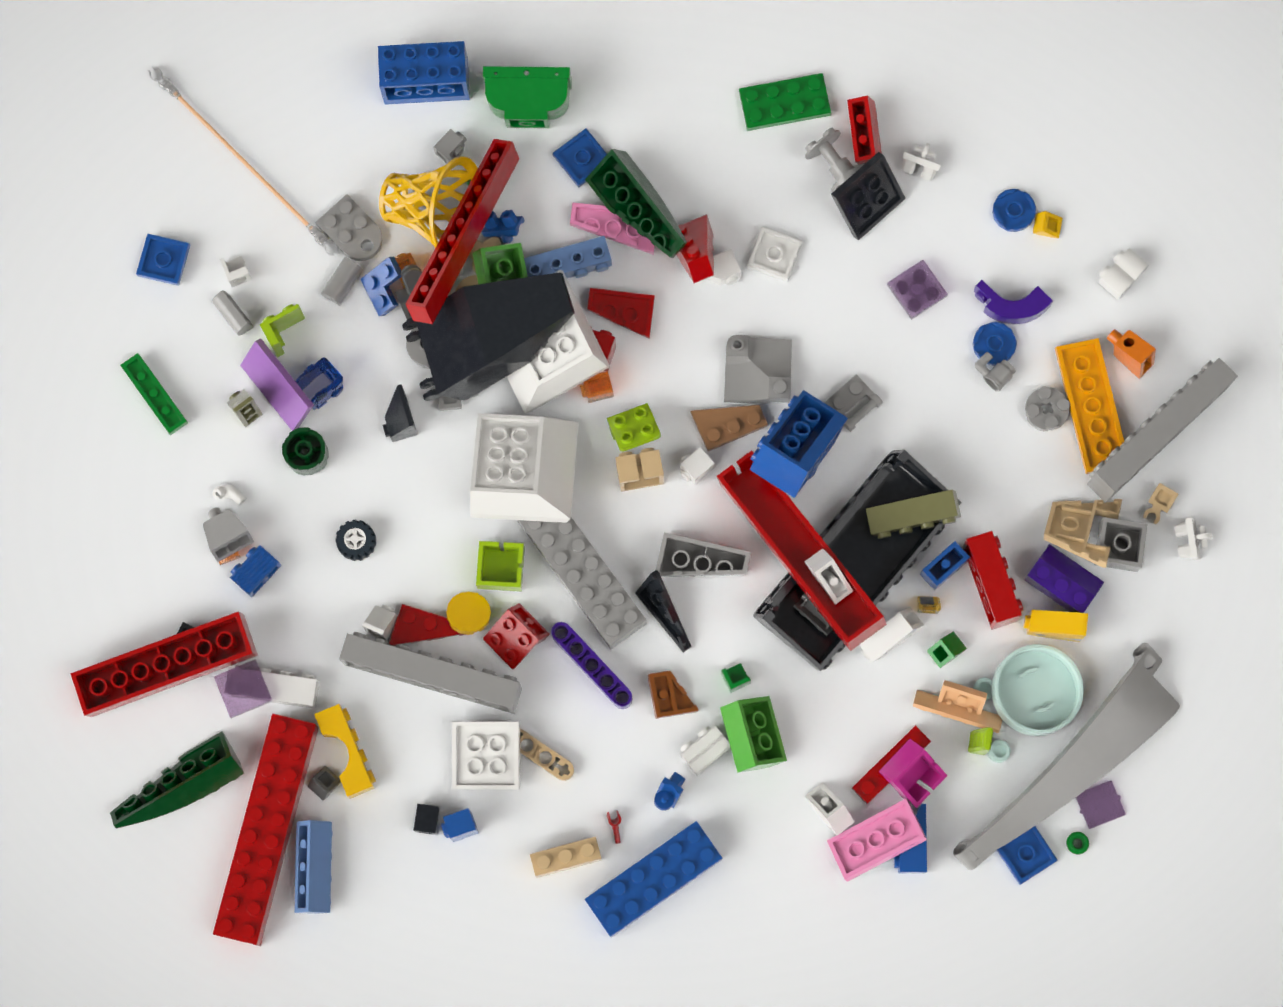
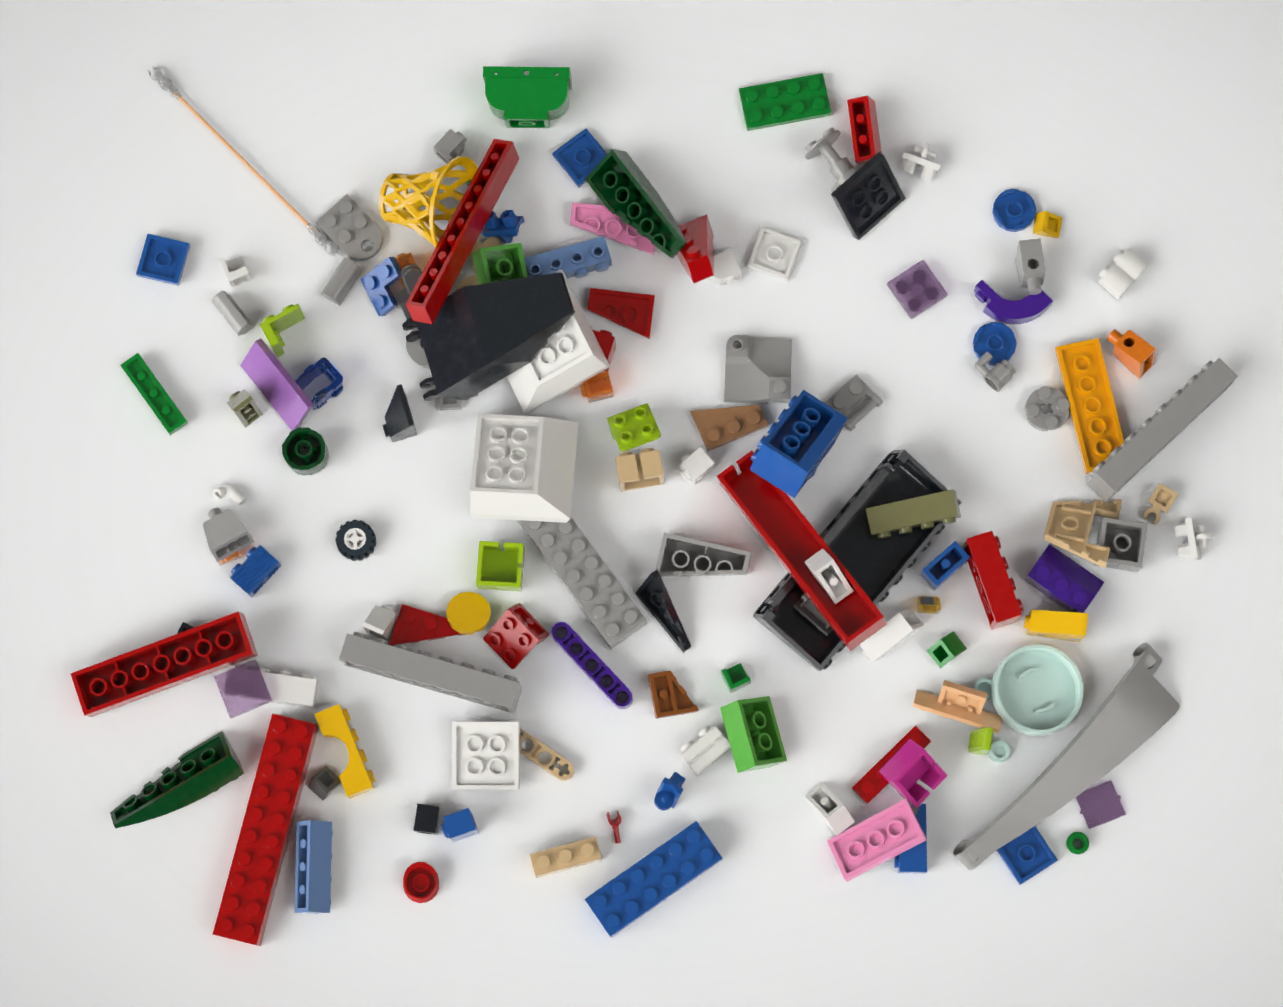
blue brick [378,41,470,105] -> none
none -> red piece [403,862,439,903]
none -> light grey torso [1015,238,1045,295]

